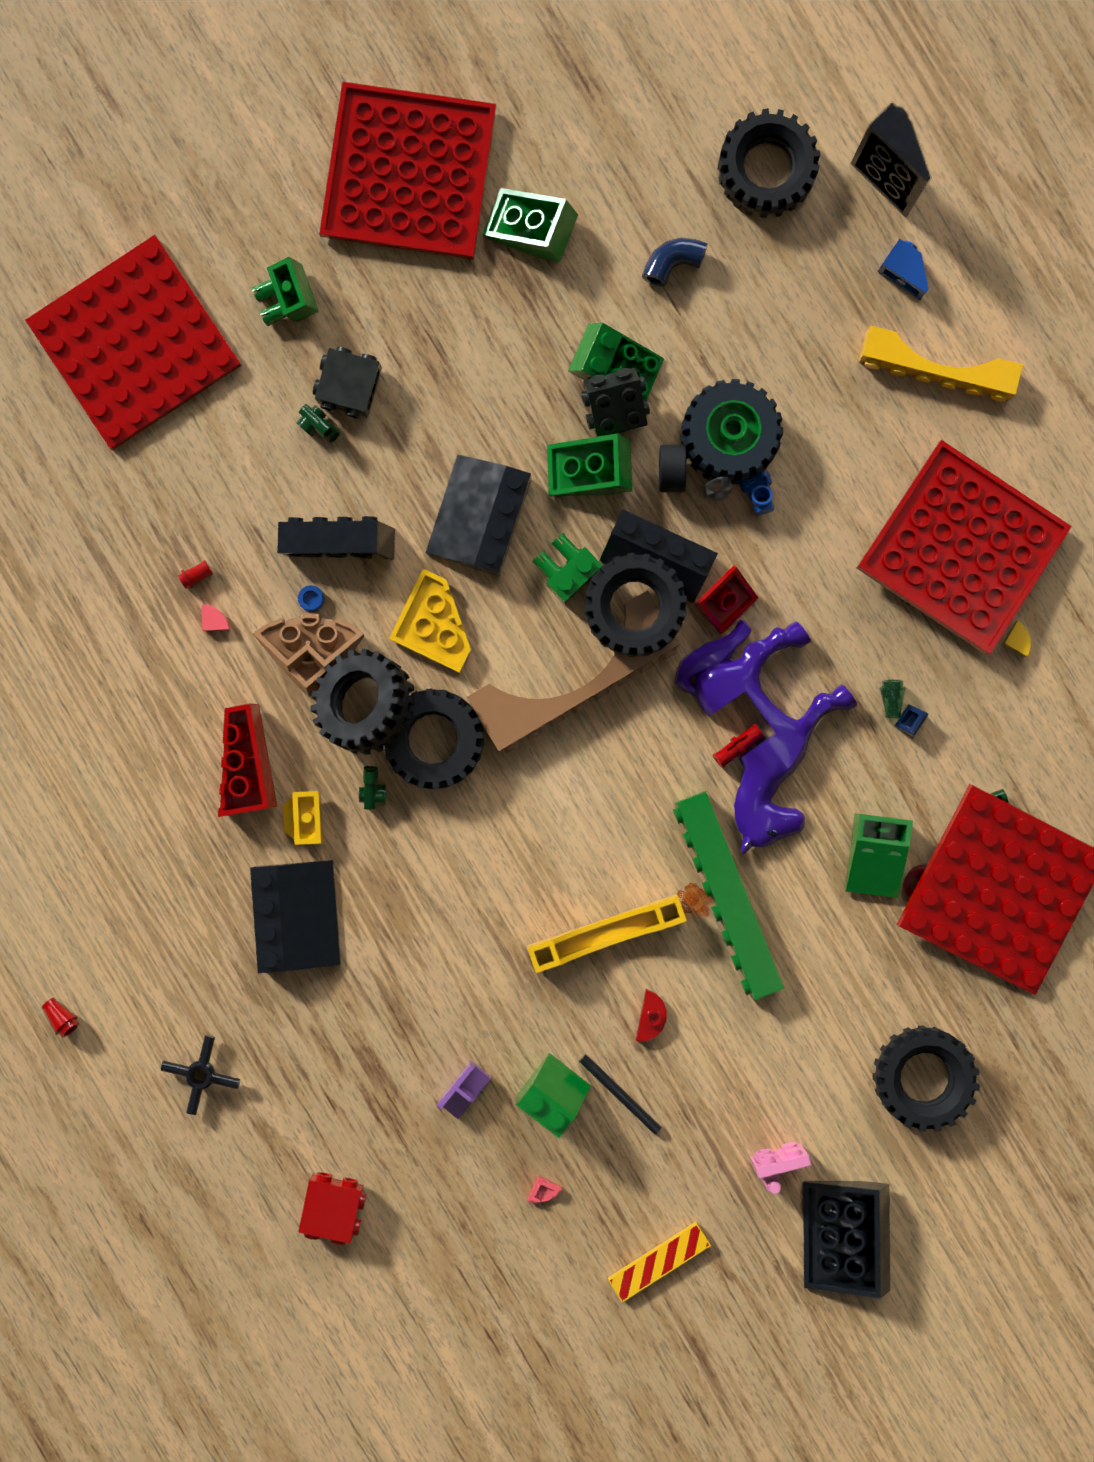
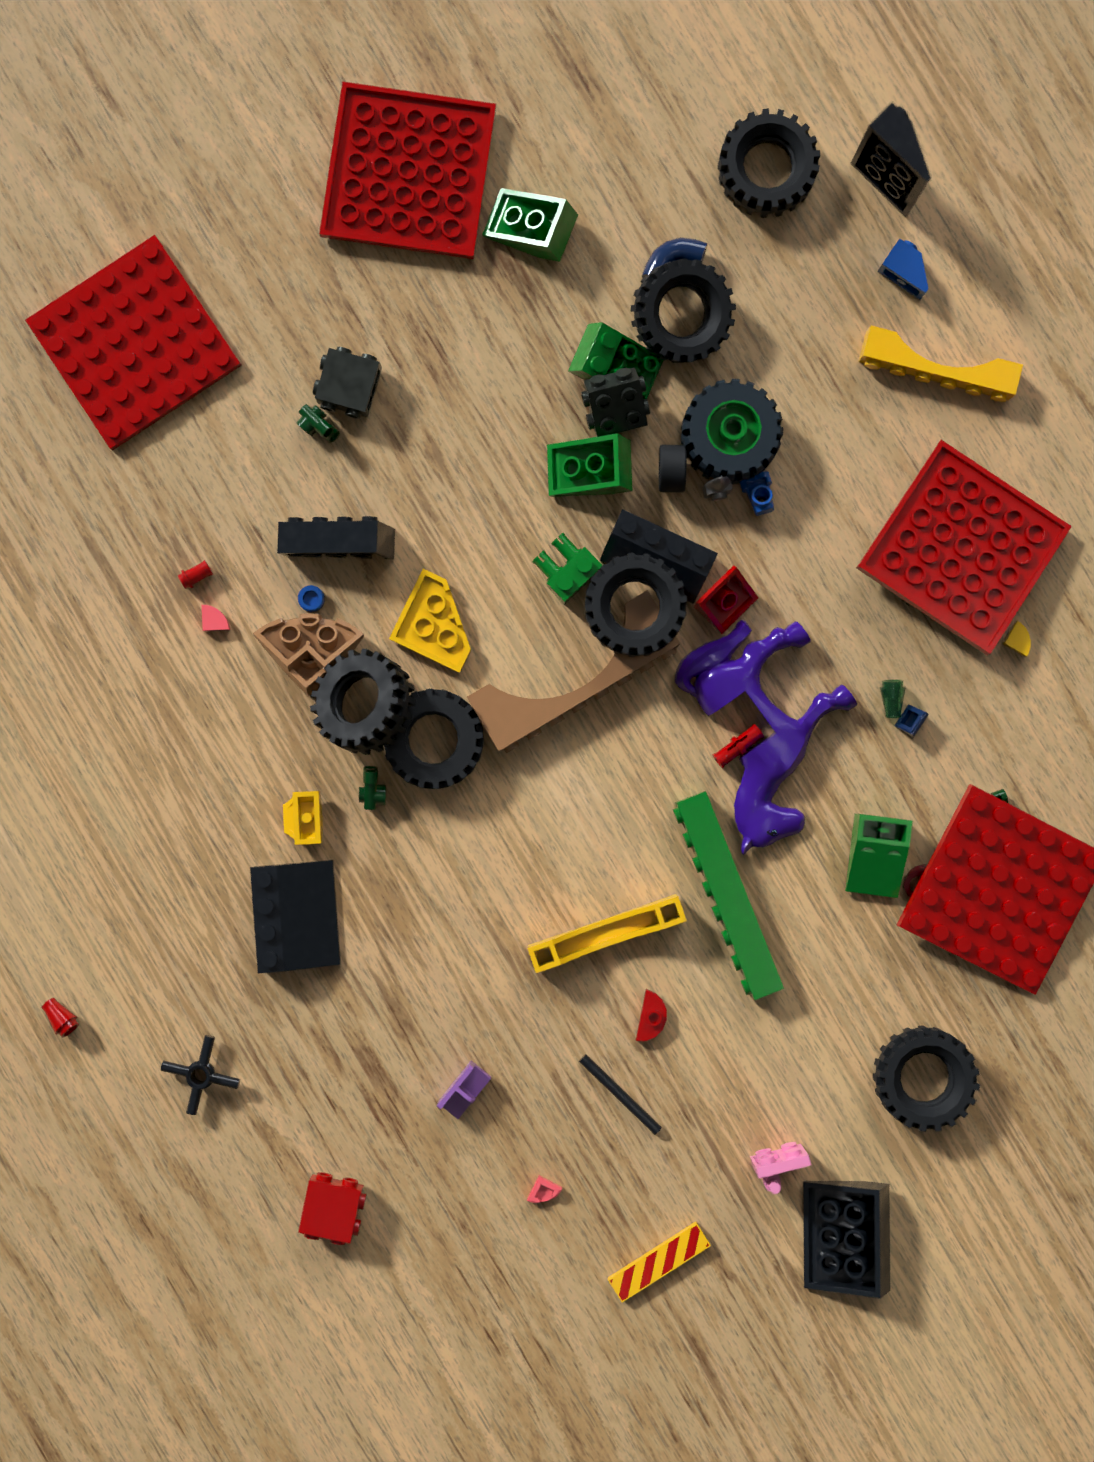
red wedge [218,704,277,817] -> none
green brick [252,257,319,326] -> none
black slope [426,454,532,577] -> none
green slope [516,1053,591,1139] -> none
clear orange plant [677,883,708,914] -> none
none -> black tyre [631,259,736,363]

